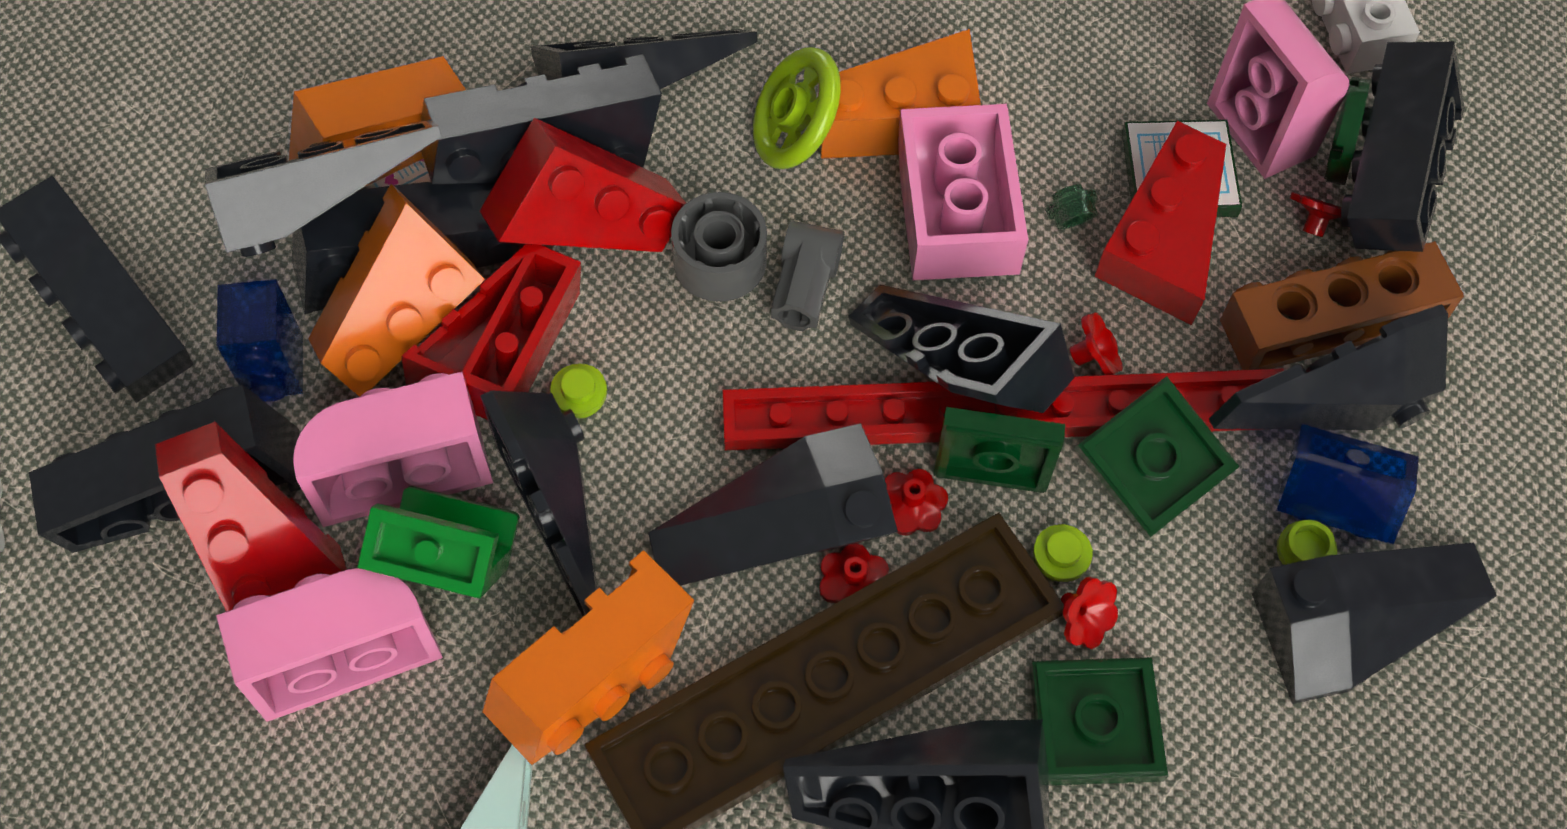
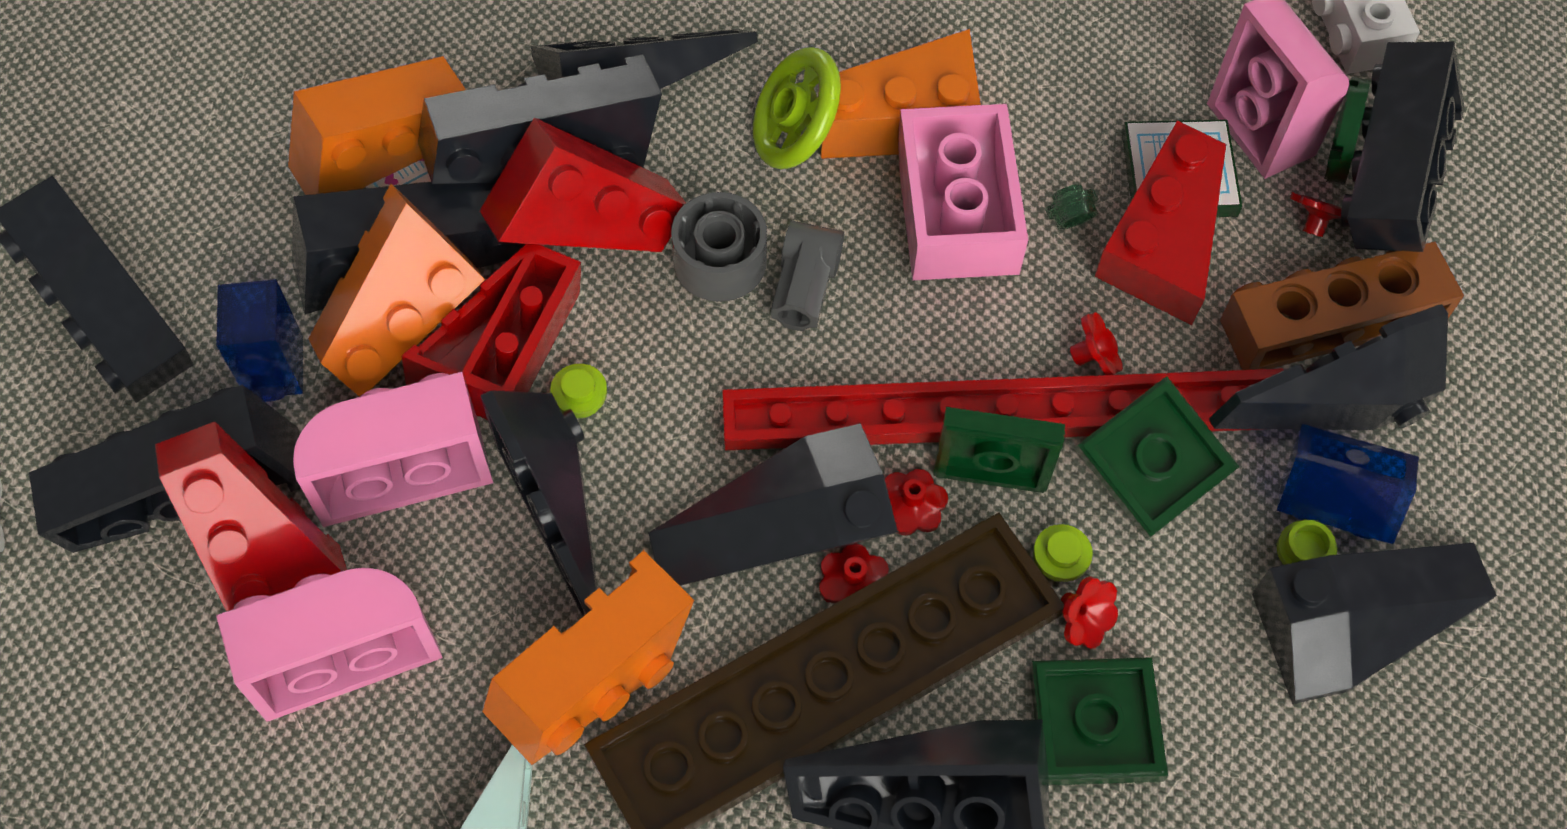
wedge [205,119,442,257] -> none
green panel [357,486,520,599] -> none
black wedge [848,285,1074,413] -> none

